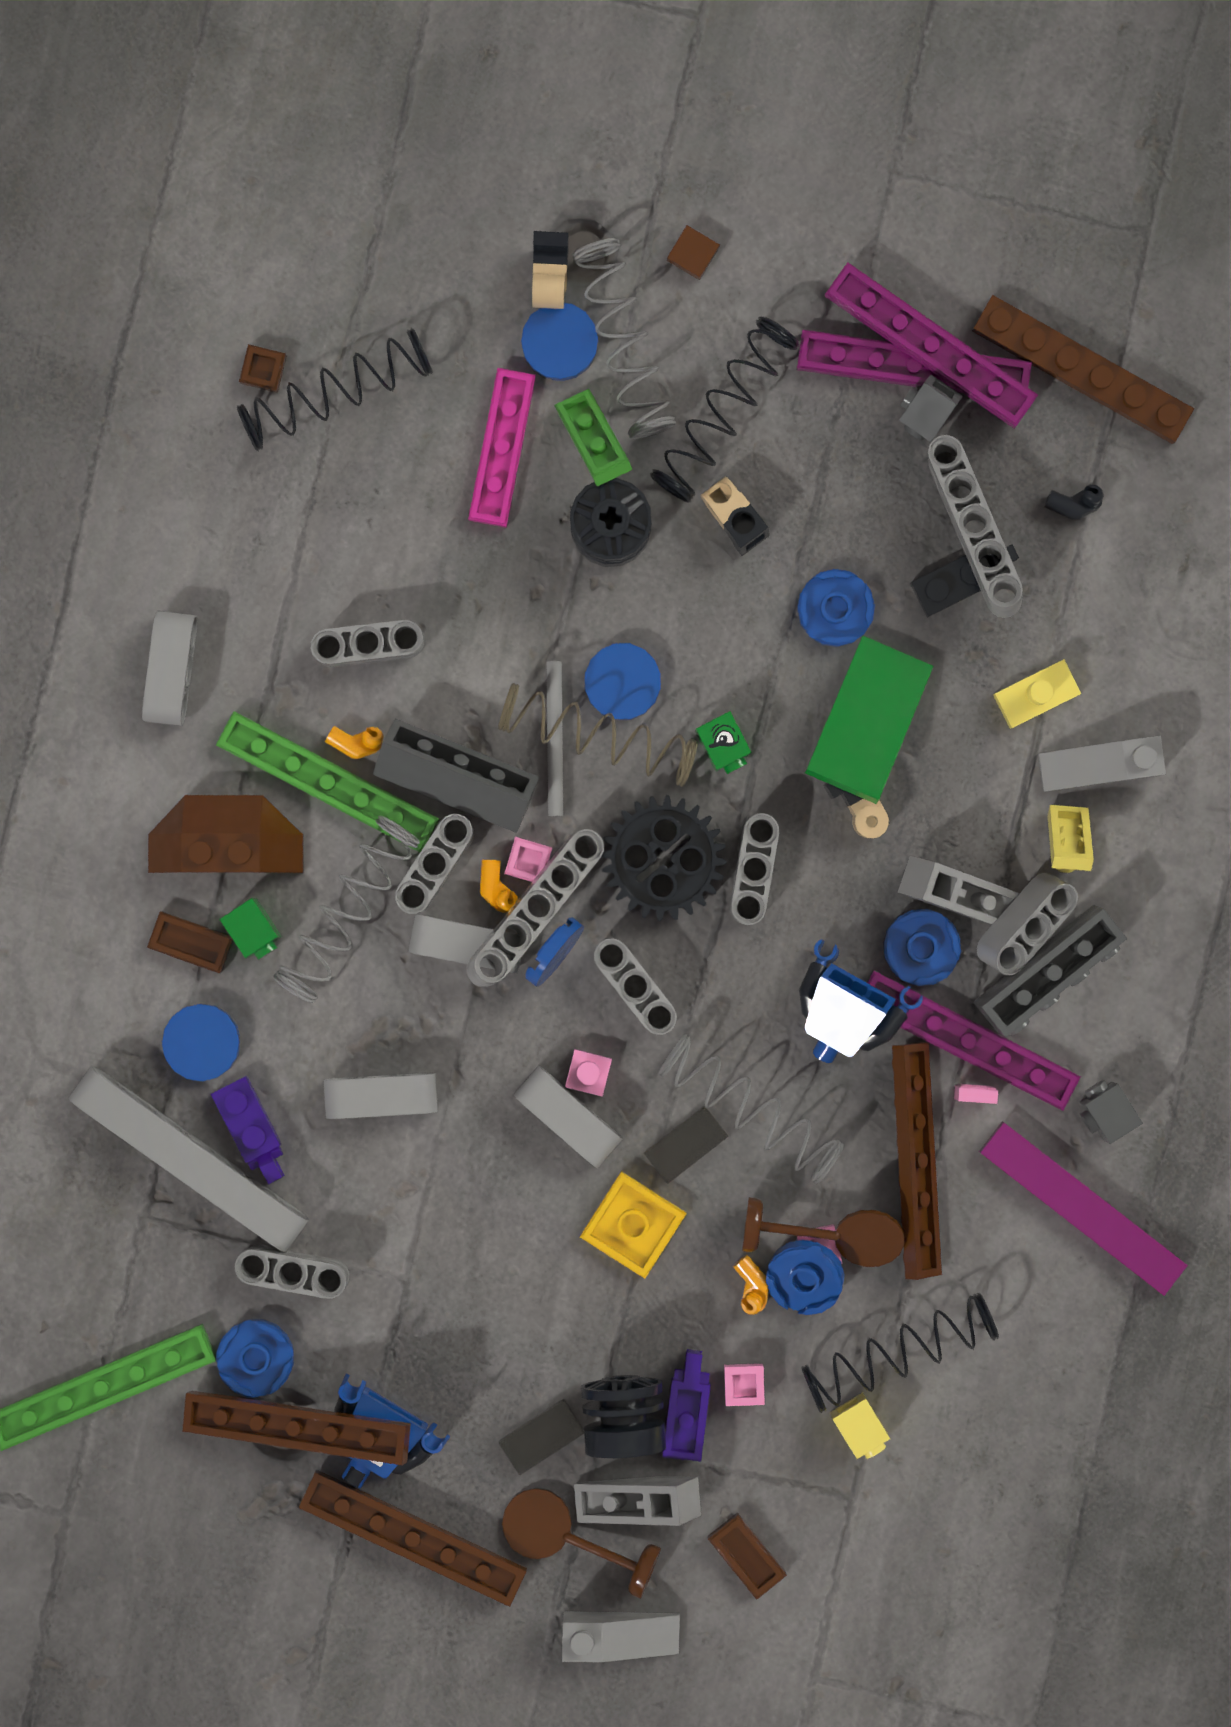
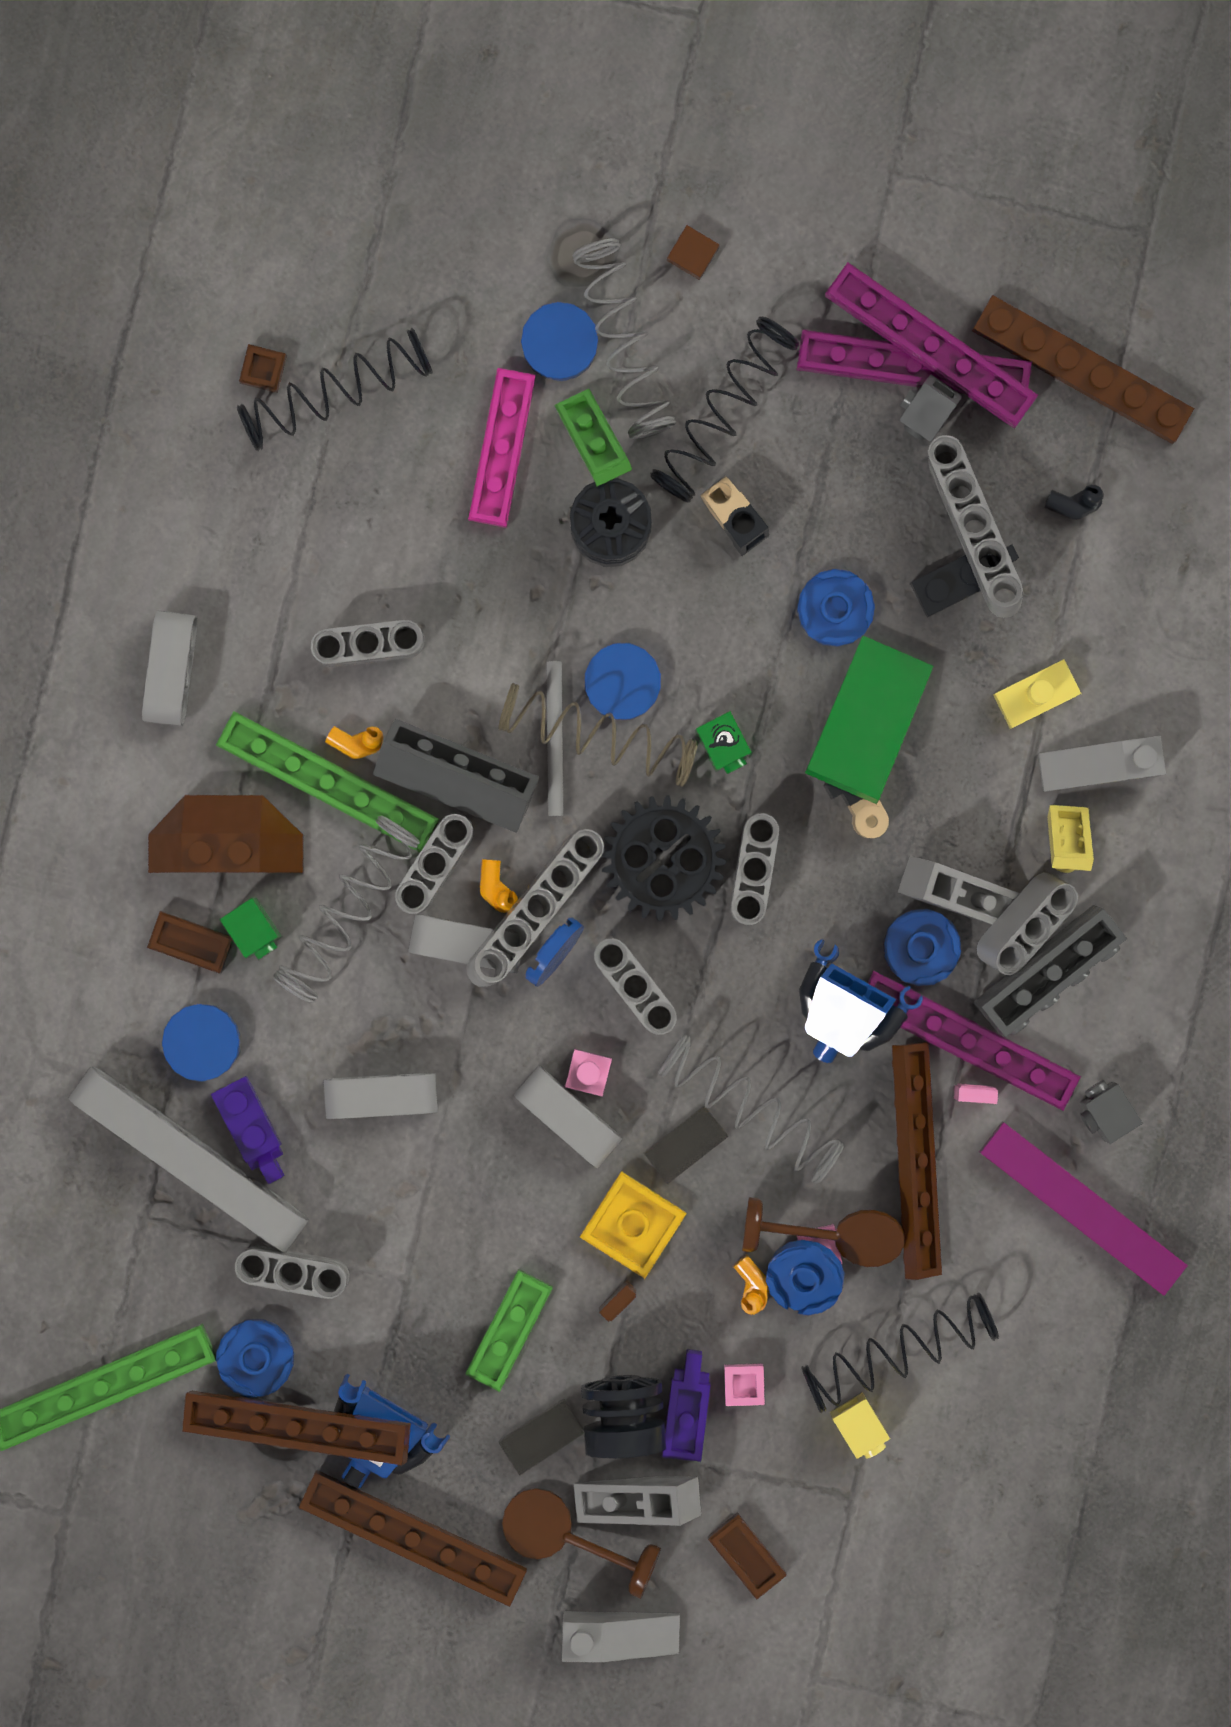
bright pink tile [504,837,553,882] -> none
leg [532,231,569,309] -> none
none -> bright green tile [465,1269,553,1392]
none -> reddish brown tile [599,1280,636,1322]

